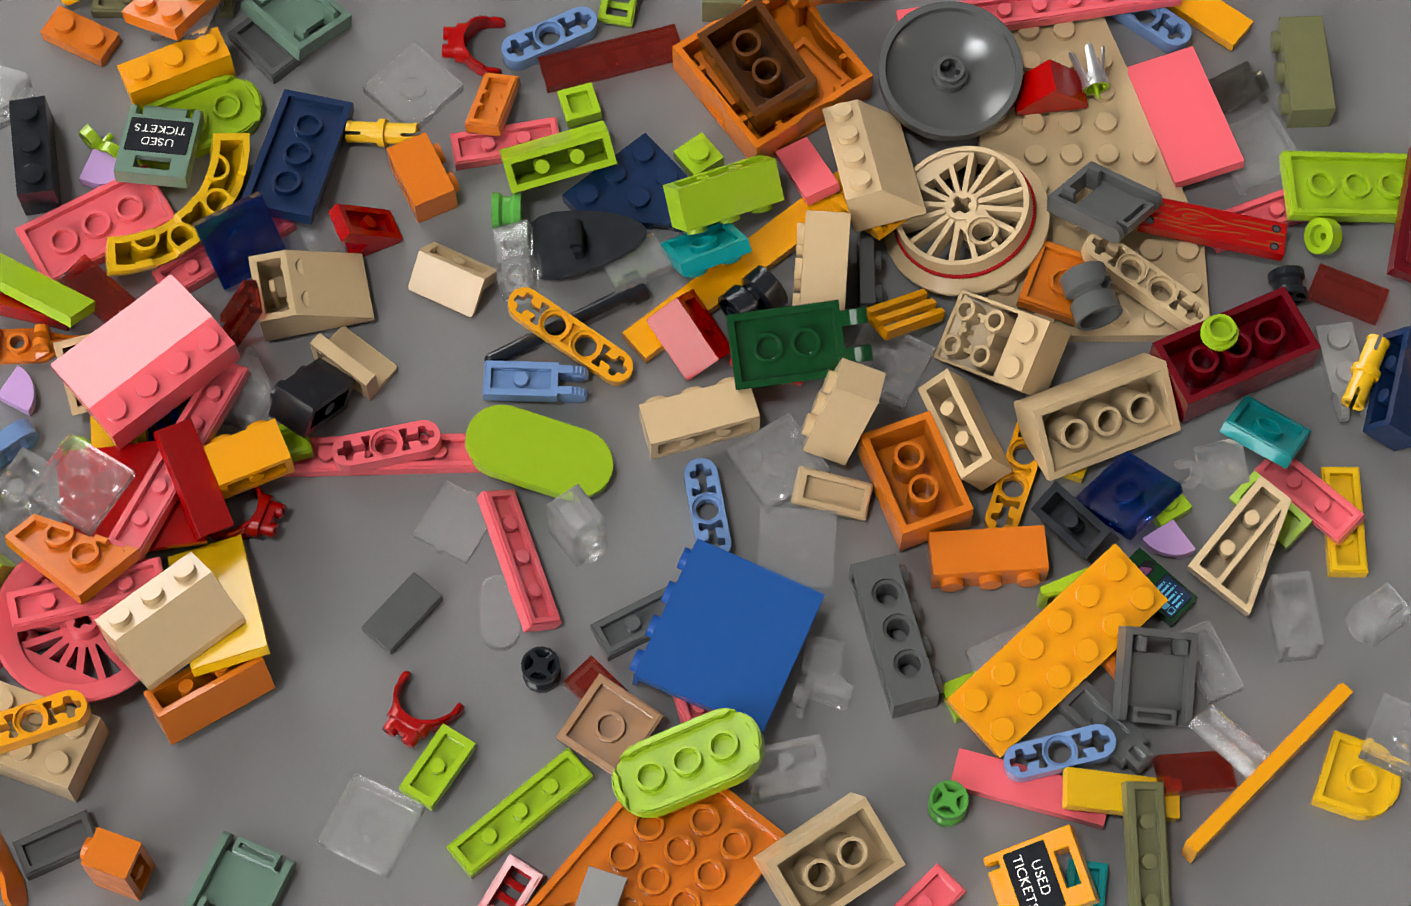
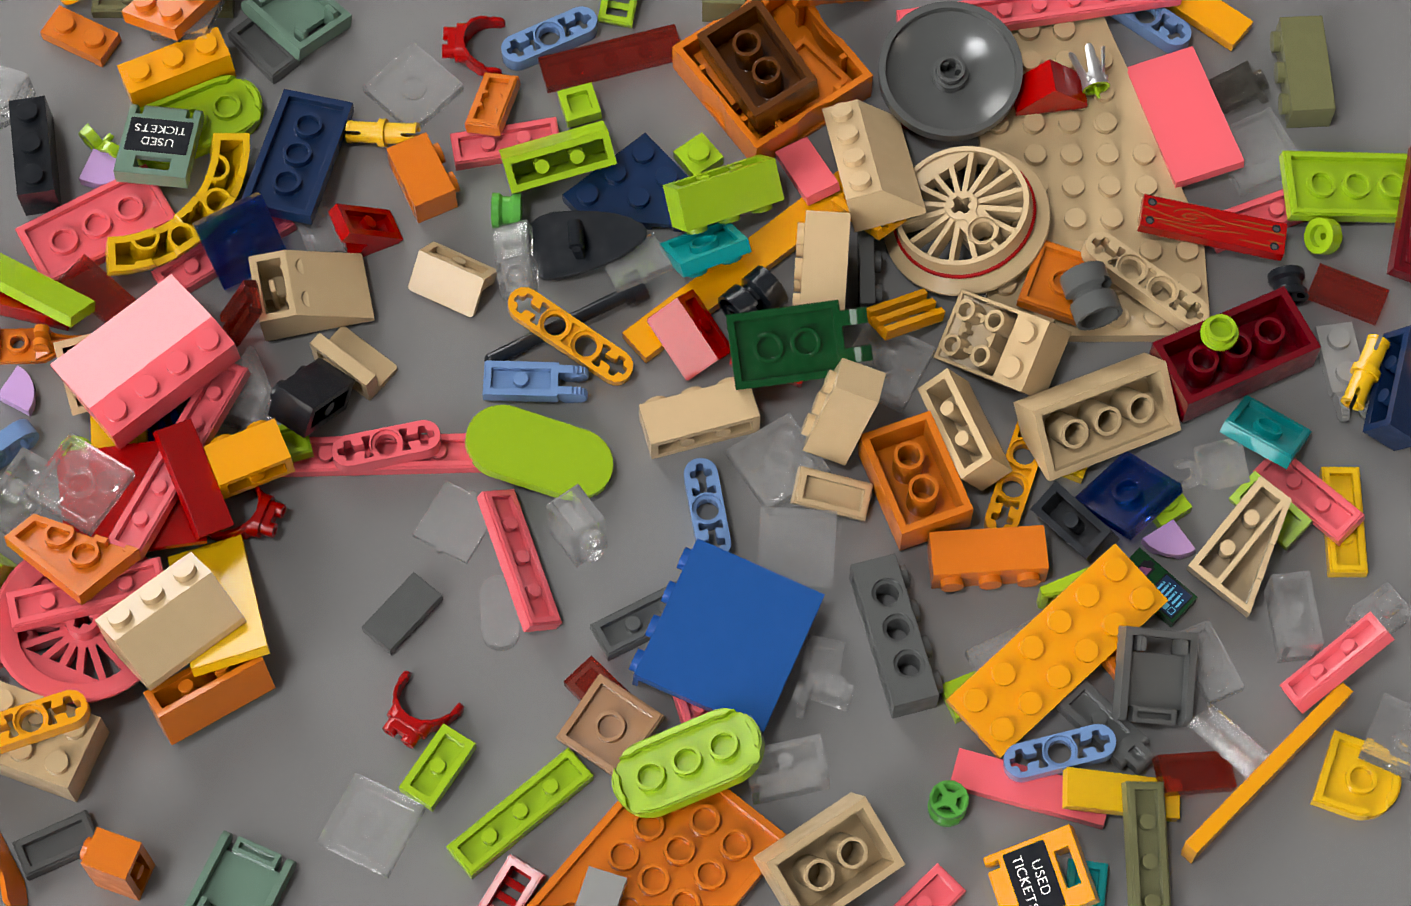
black wheel [521,646,561,693] -> none
dark grey container [1047,161,1163,243] -> none
none -> coral tile [1279,611,1395,714]

